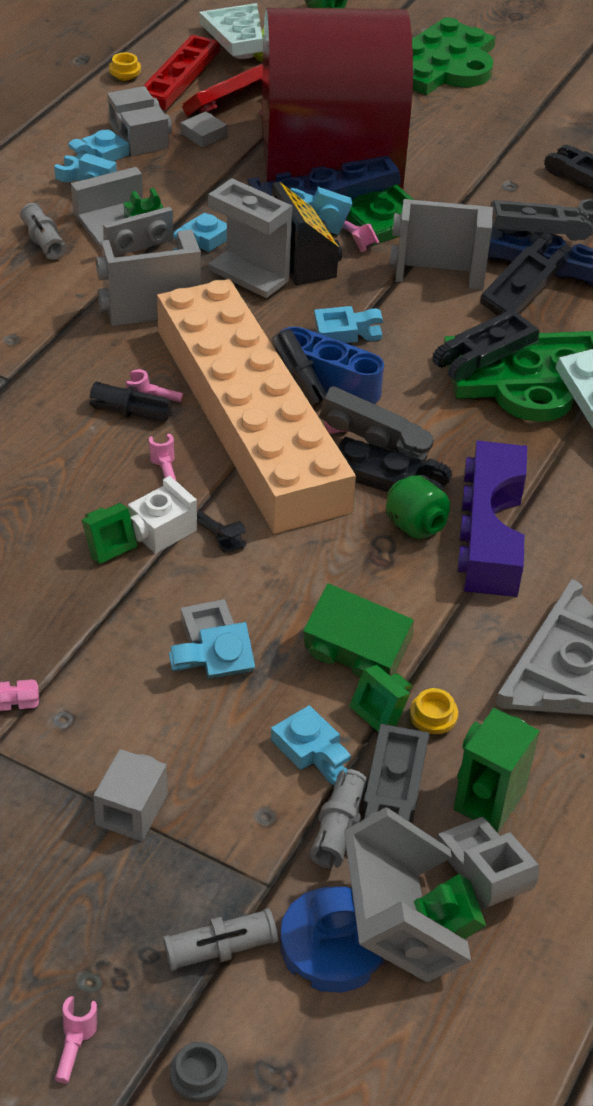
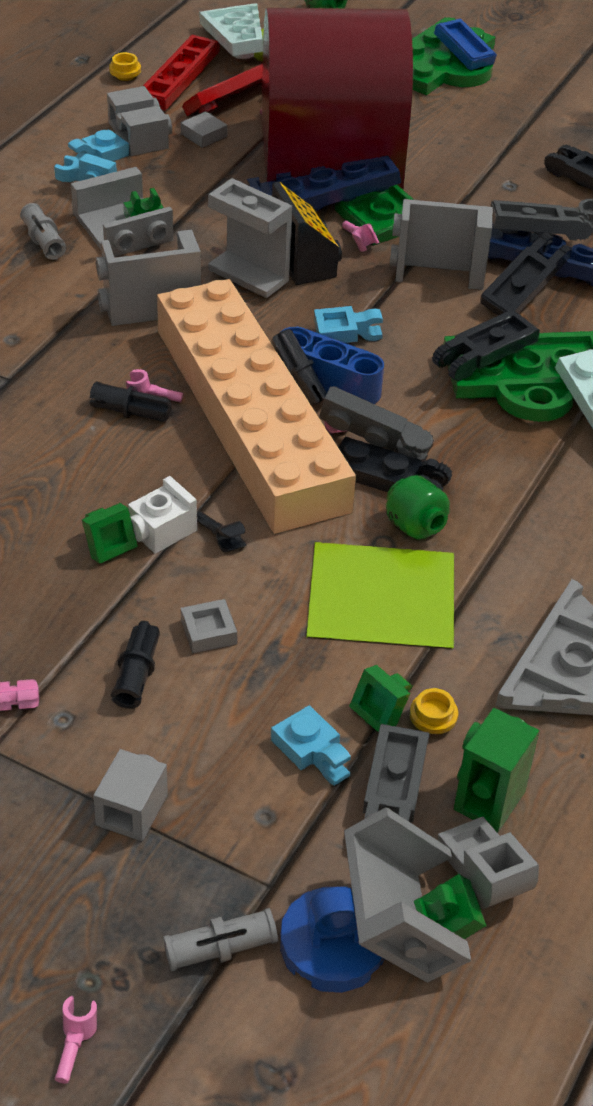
bright pink hand [149,434,177,482] -> none
medium azure plate [168,622,255,679] -> none
dark grey plate [170,1042,228,1102] -> none
medium azure plate [173,212,227,252] -> none
medium azure plate [290,187,352,235] -> none
green brick [303,583,414,678] -> none
light grey pin [310,769,368,869] -> none
dark purple arch [457,441,527,597] -> none
none -> black axle [111,621,160,709]
none -> lime sticker [307,542,454,648]
none -> blue tile [434,18,497,70]

